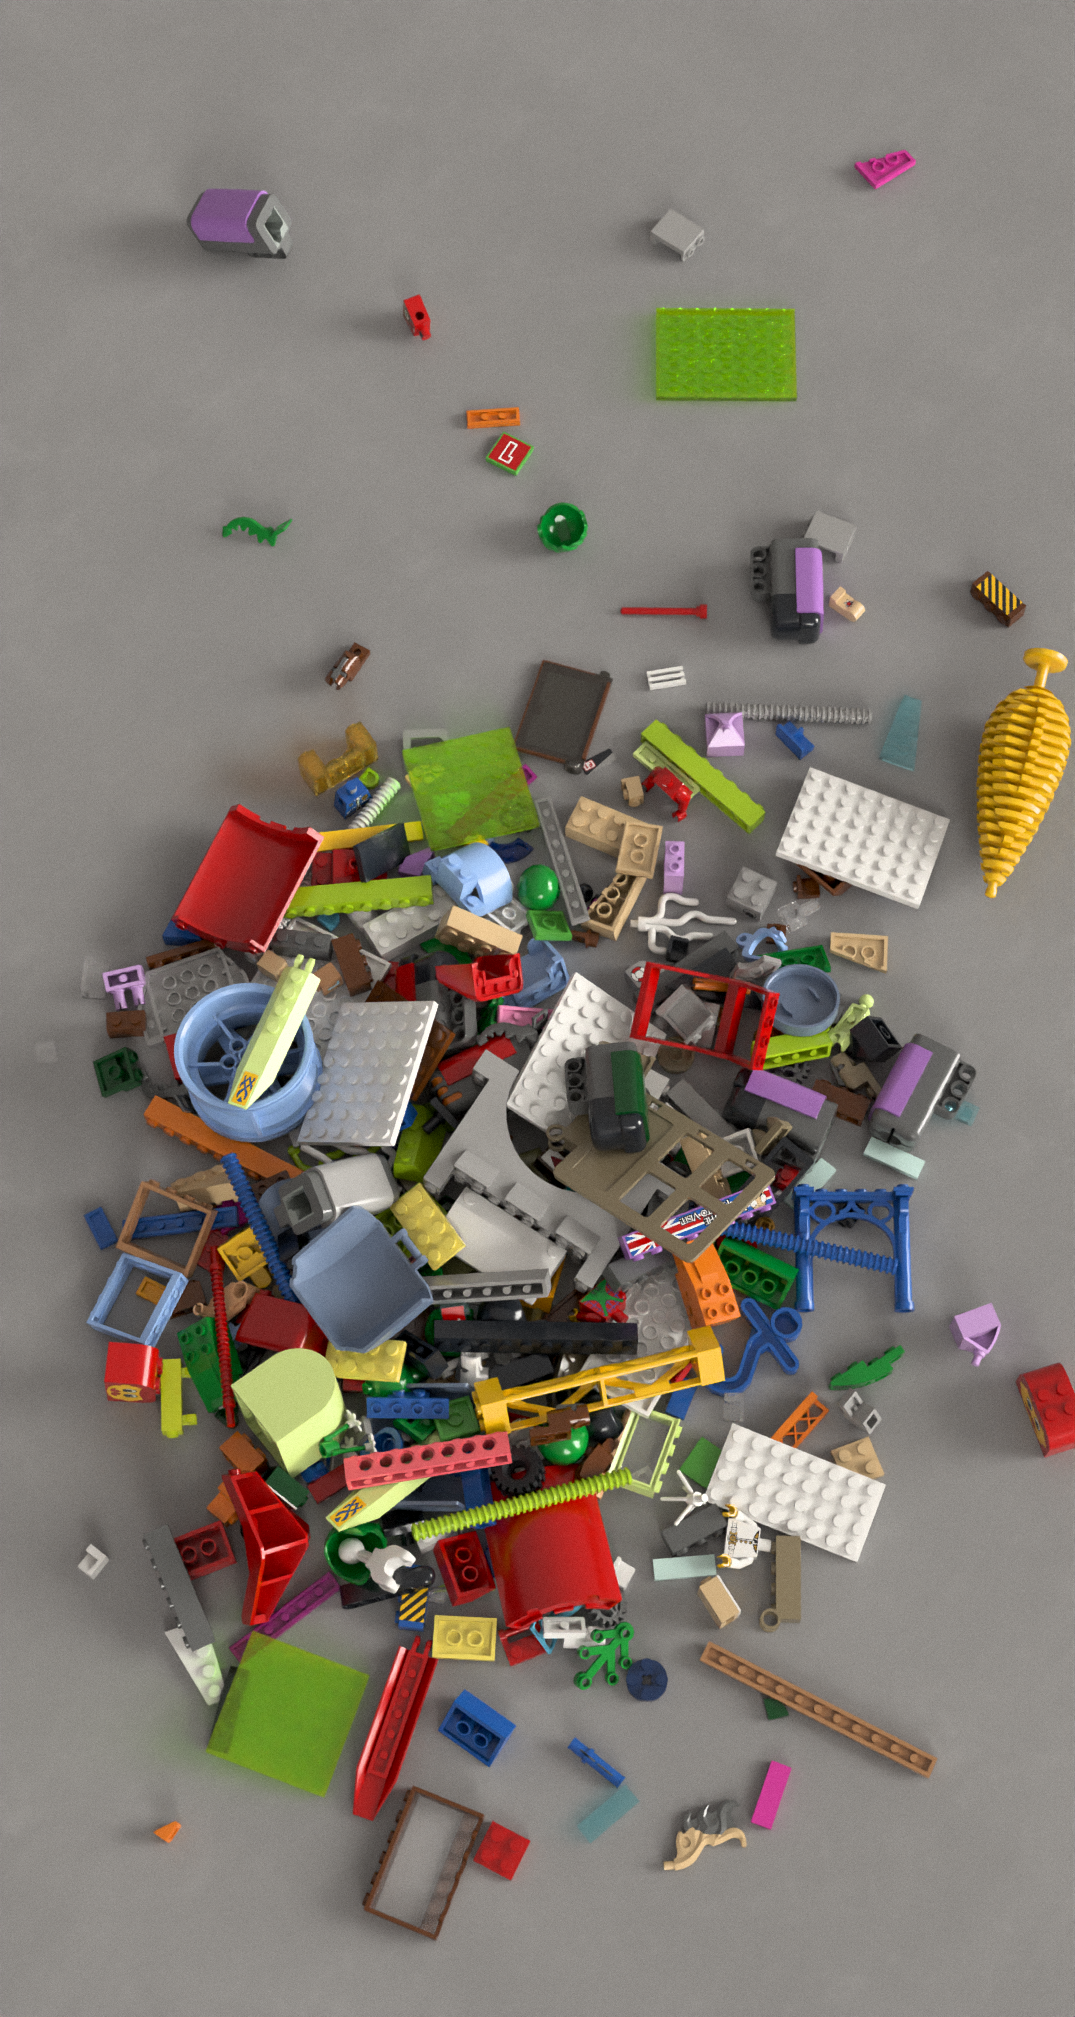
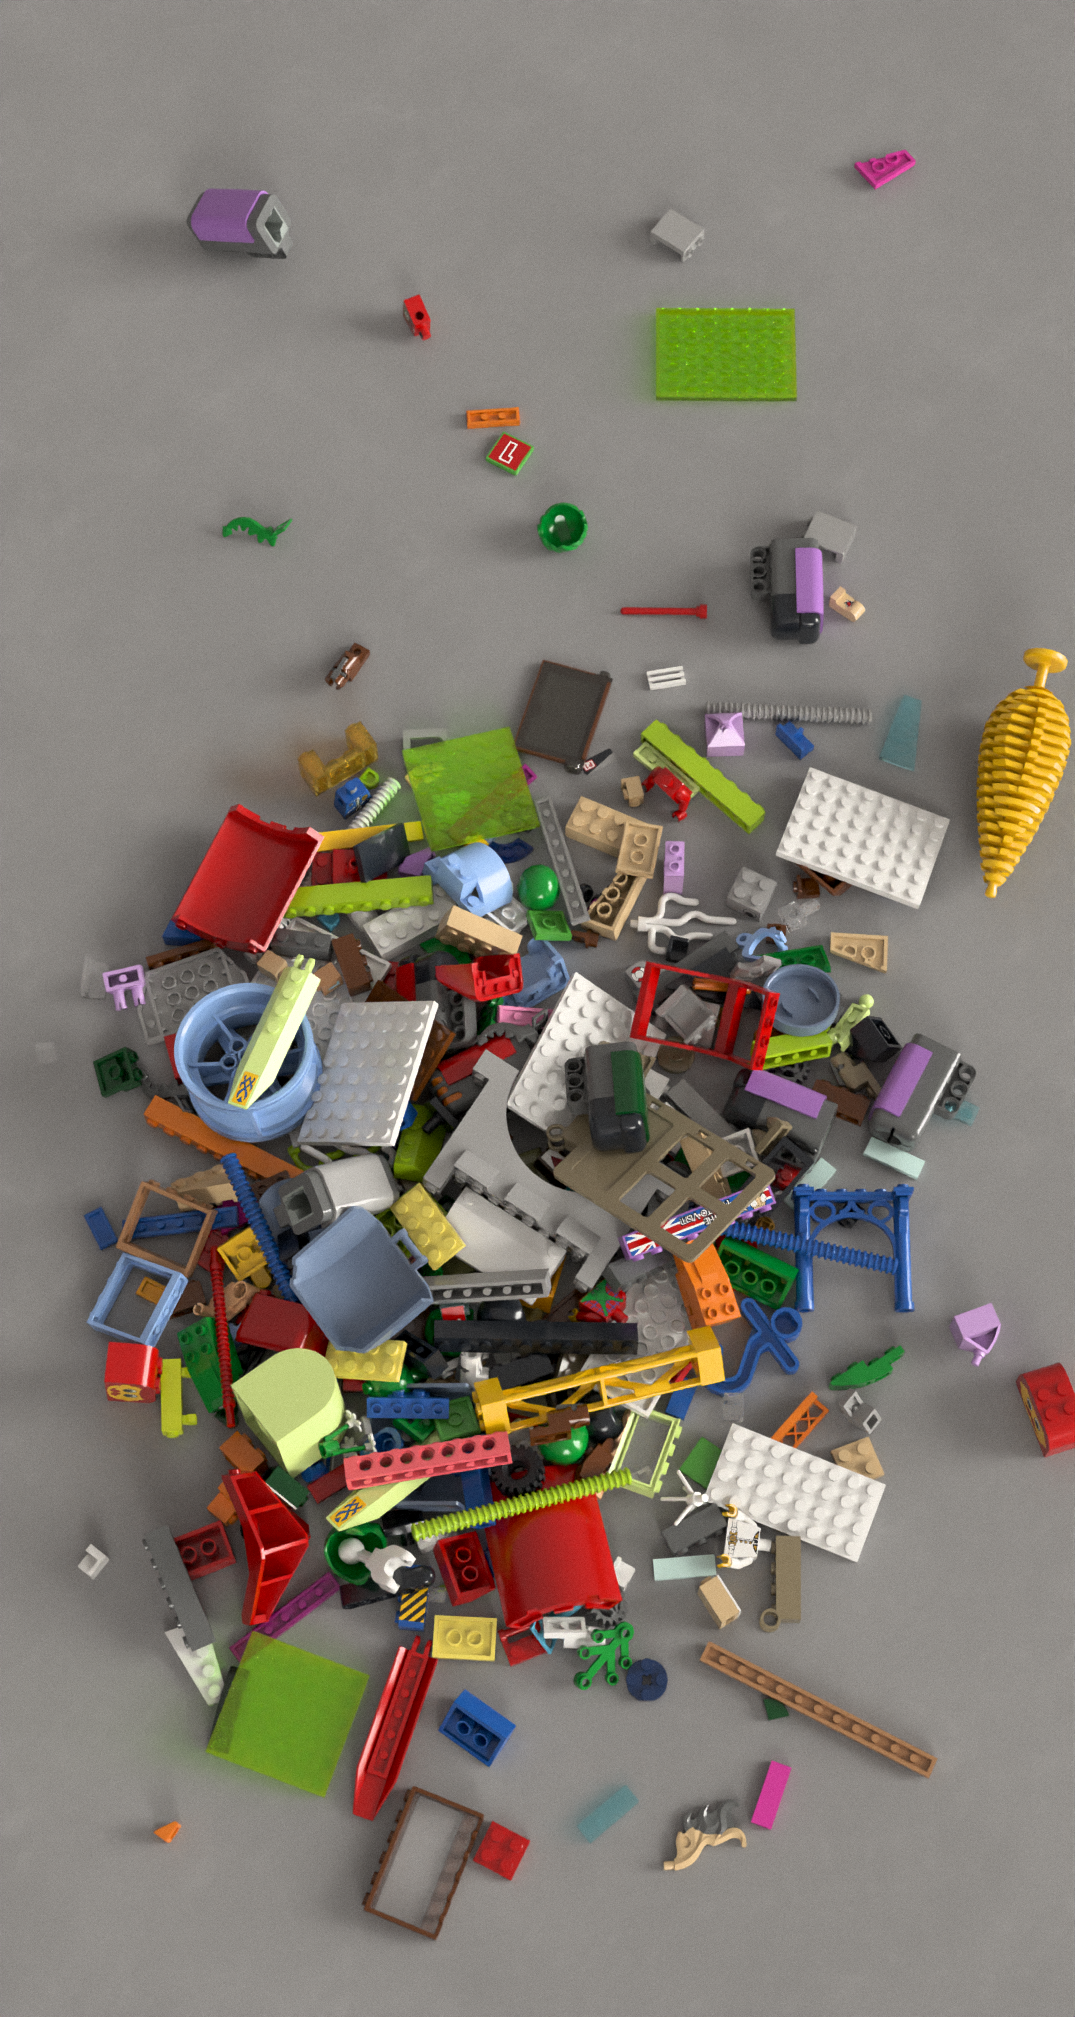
reddish brown brick [106,1010,147,1039] -> none
blue pin [567,1737,625,1788] -> none
brick [970,571,1026,628] -> none

